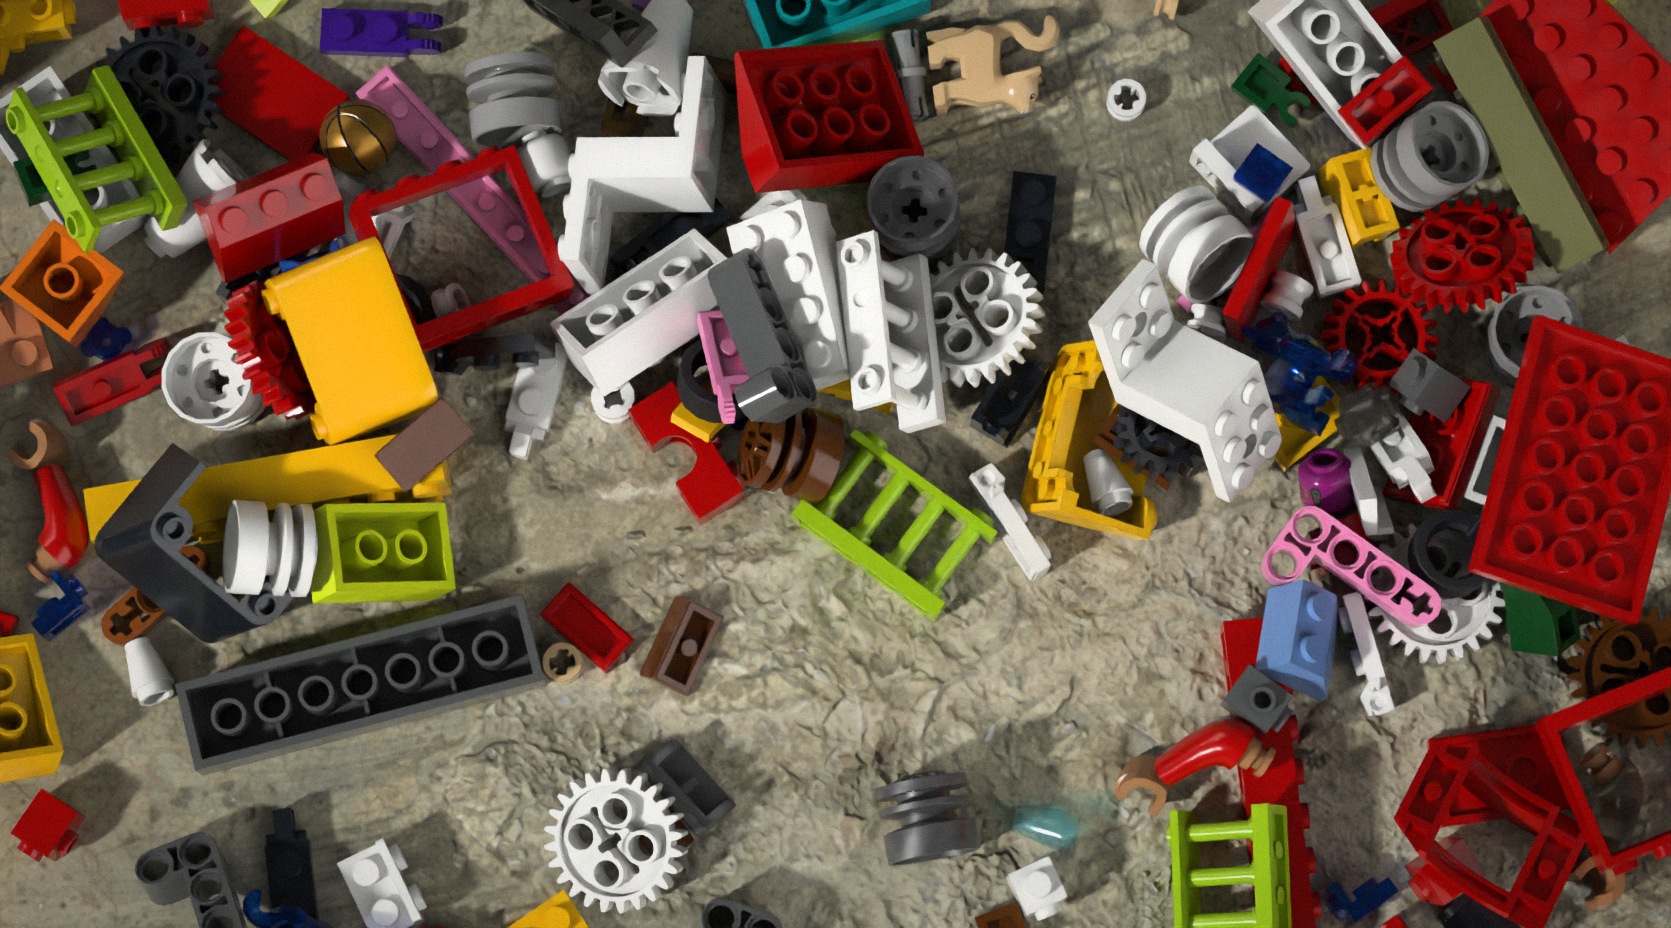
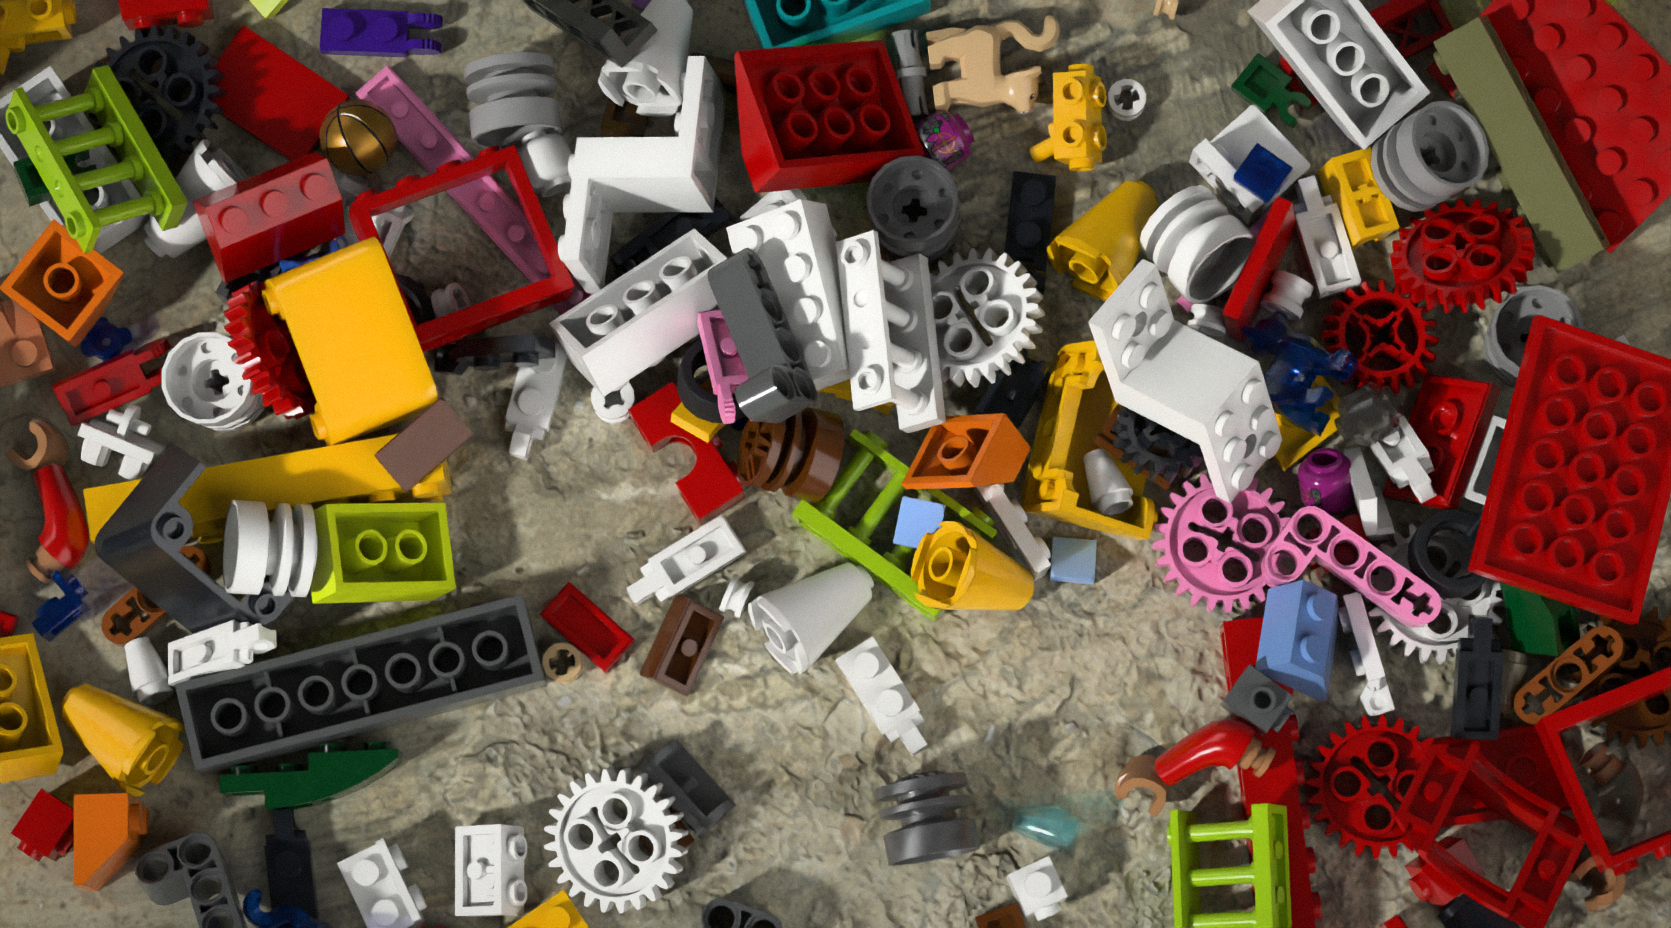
clear blue bracket [1325,877,1399,926] -> none
red slope [1337,55,1434,148] -> none
dark grey brick [1389,348,1471,423] -> none
none -> yellow cone [61,684,186,797]
none -> orange slope [74,793,150,892]
none -> white hips [78,404,167,481]
none -> white hinge [168,620,277,688]
none -> dark green slope [219,741,402,812]
none -> white bracket [455,824,527,917]
none -> white hinge [626,514,746,607]
none -> white bush [719,574,755,619]
none -> white cone [748,562,874,674]
none -> white hinge [835,636,927,756]
none -> light blue slope [893,496,946,549]
none -> orange slope [901,413,1031,490]
none -> yellow cone [911,521,1034,611]
none -> head [915,110,975,170]
none -> yellow brick [1029,64,1107,172]
none -> yellow cone [1047,180,1159,301]
none -> light blue slope [1049,537,1097,585]
none -> bright pink gear [1152,473,1293,615]
none -> red gear [1307,714,1449,861]
none -> black hinge [1451,614,1504,740]
none -> dark tan cone [1500,648,1530,714]
none -> dark orange beam [1514,626,1626,726]

